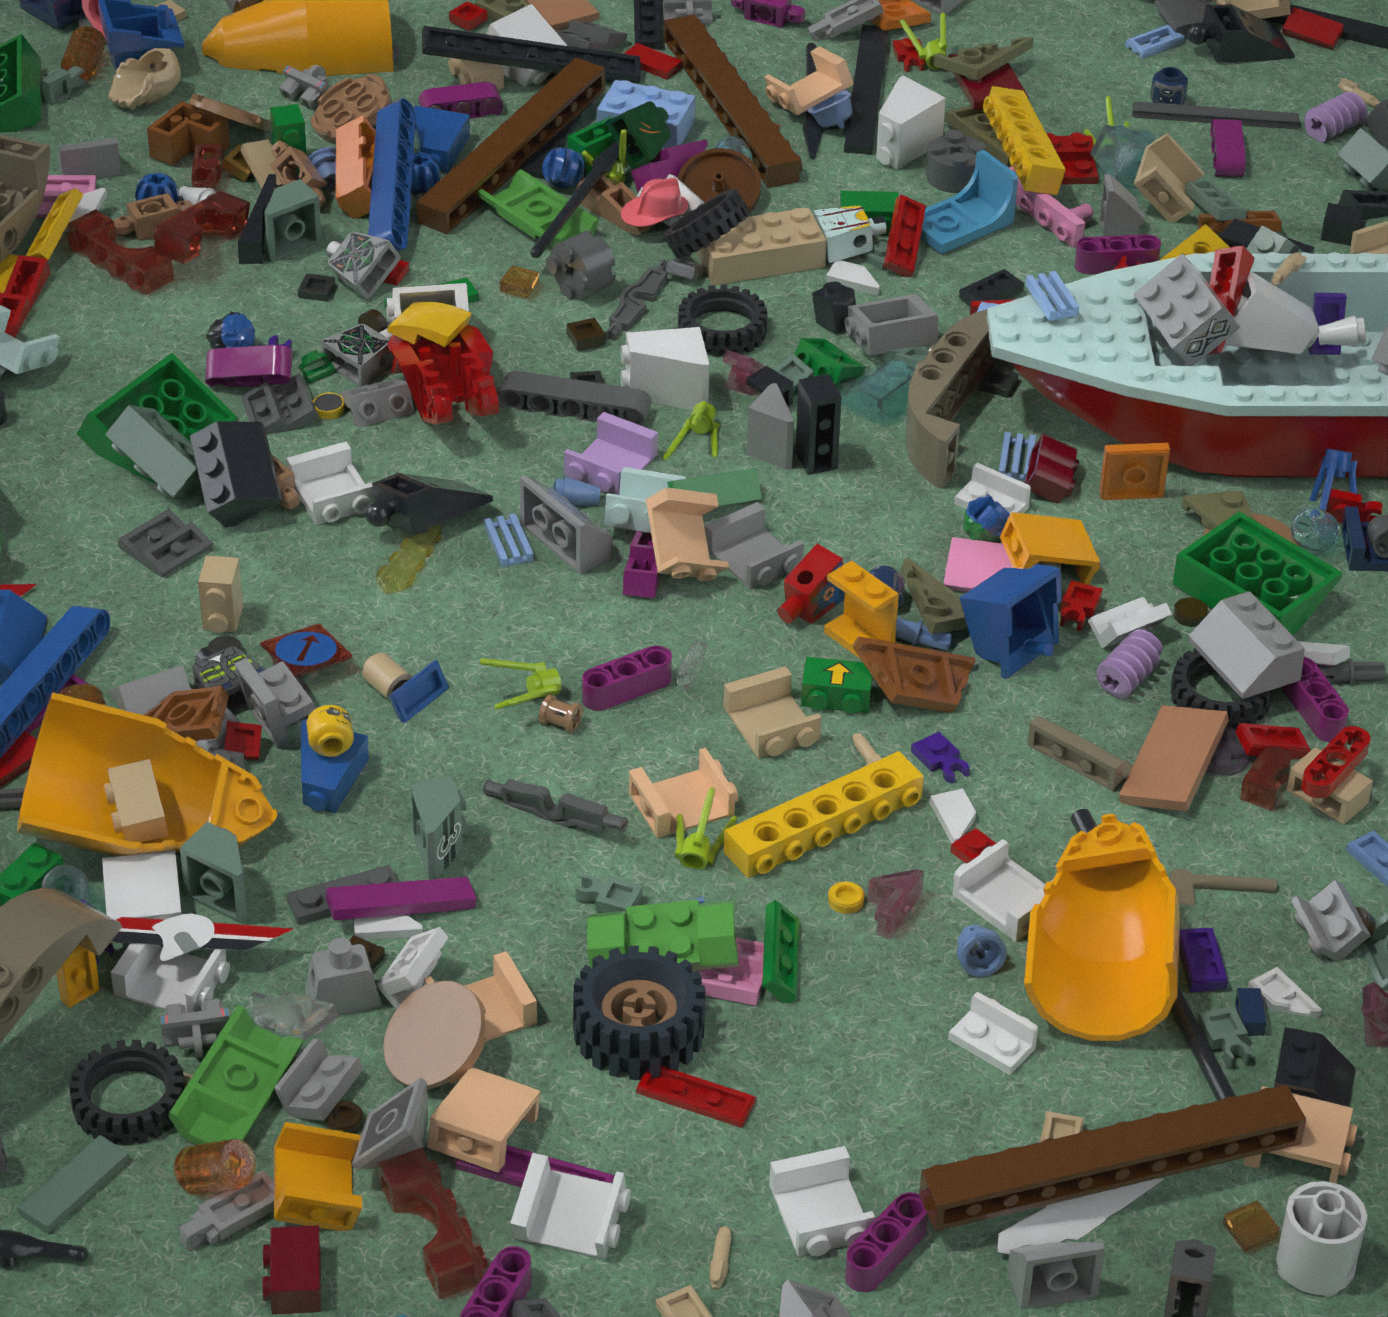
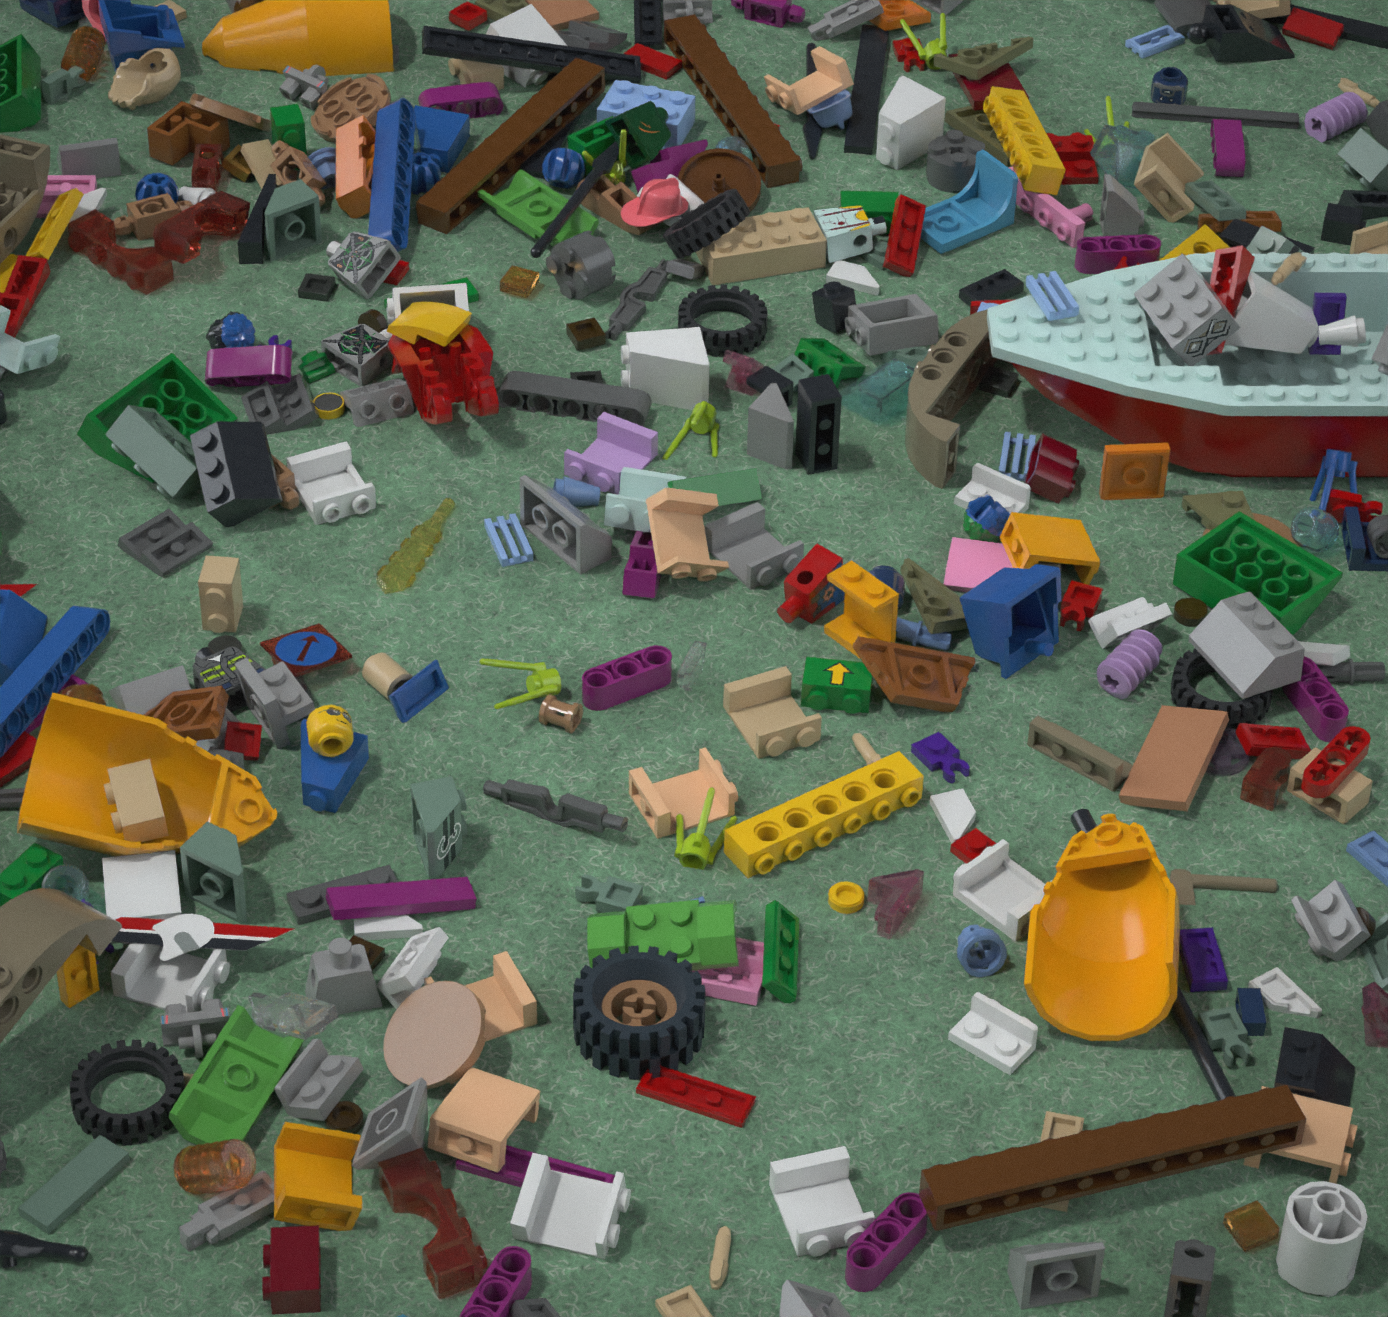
black slope [365,473,493,535] -> none
white sticker [997,1178,1164,1254] -> none

